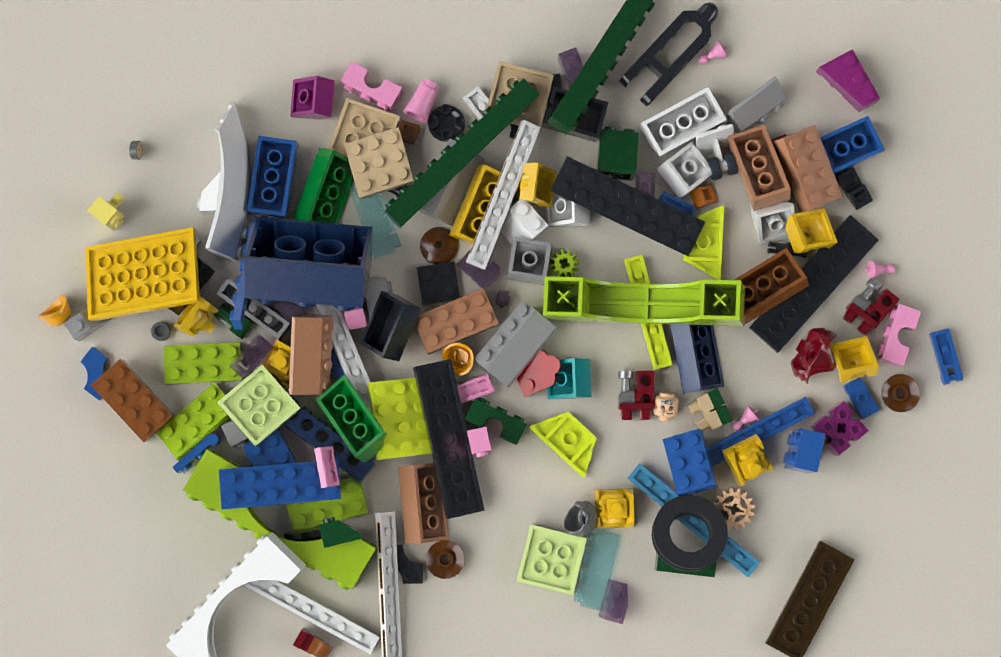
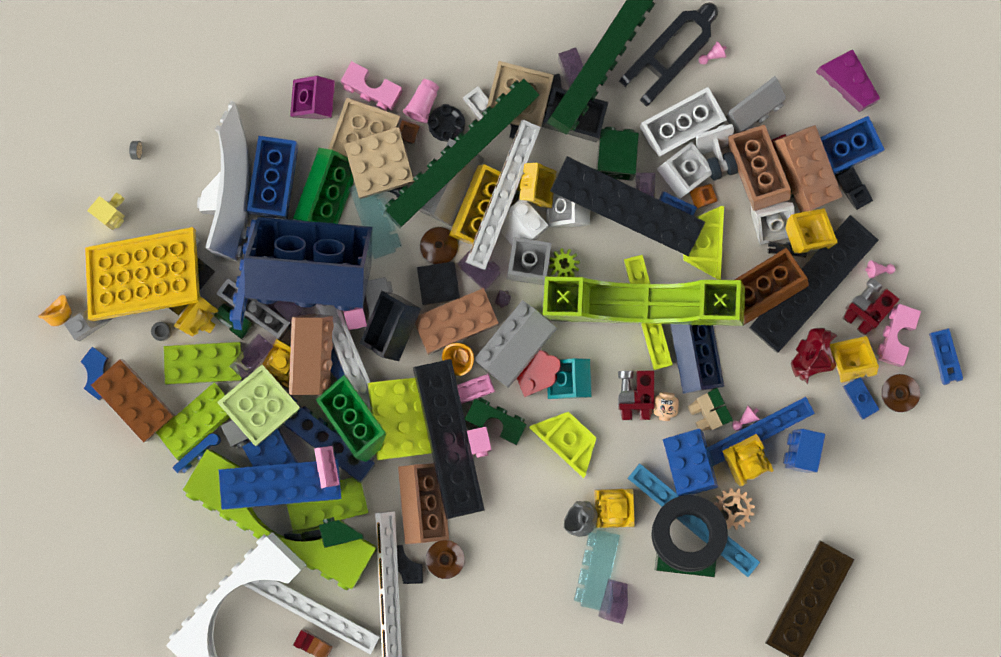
yellowish green plate [516,524,587,595] -> none
magenta brick [810,401,869,456] -> none

